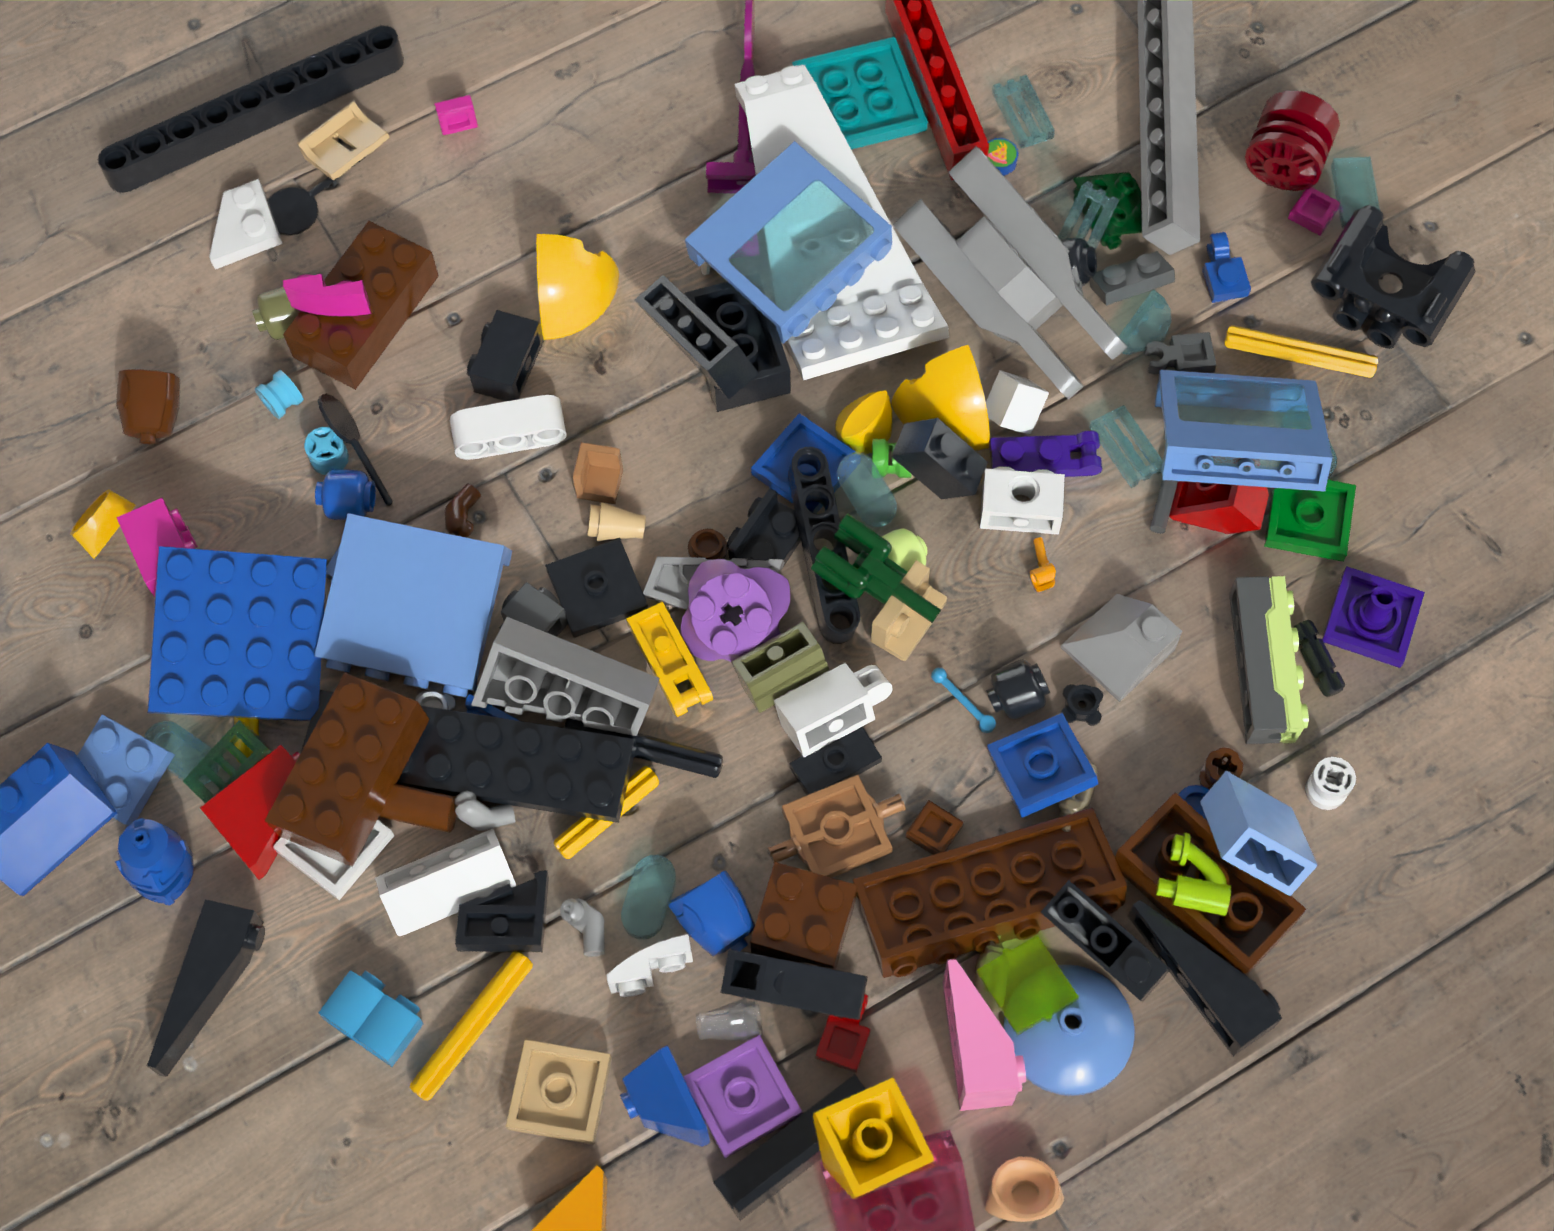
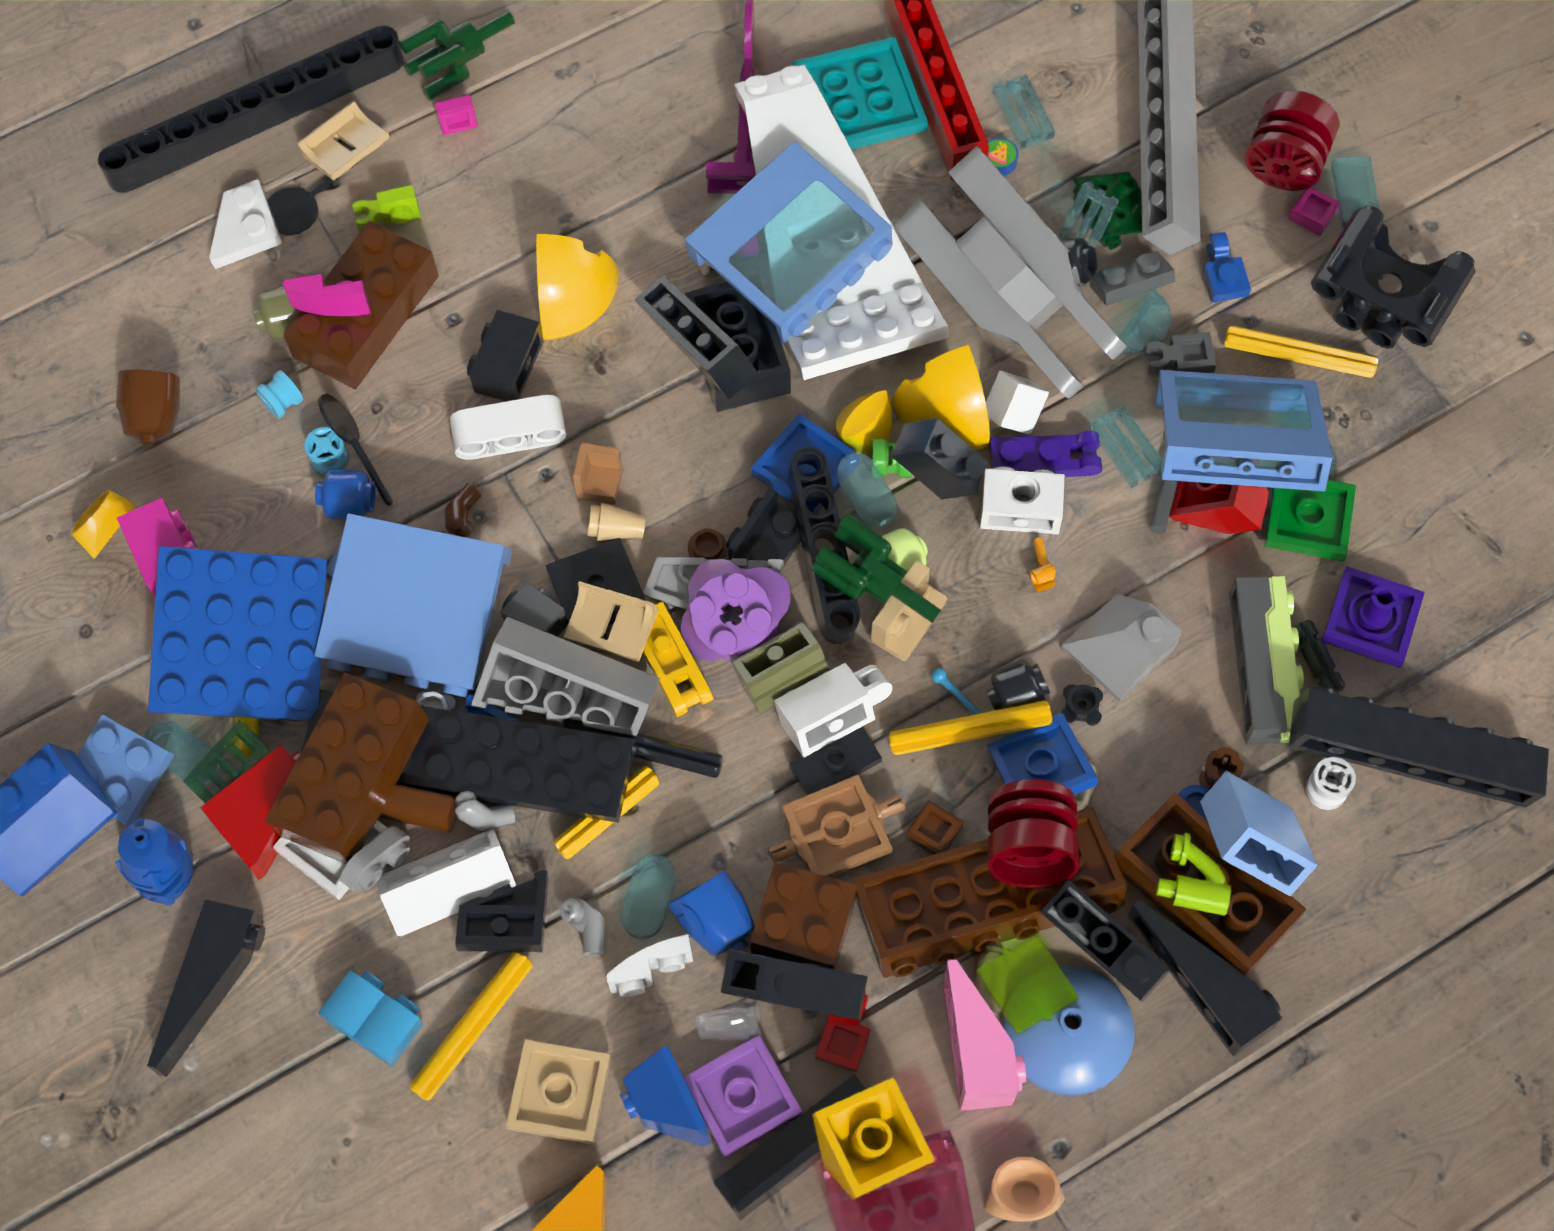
none -> light grey plate [340,826,410,892]
none -> lime plate [352,185,421,232]
none -> dark green plant [398,11,515,101]
none -> tan piece [563,581,659,662]
none -> yellow axle [889,701,1052,755]
none -> dark red wheel [988,779,1079,888]
none -> black brick [1288,686,1549,807]

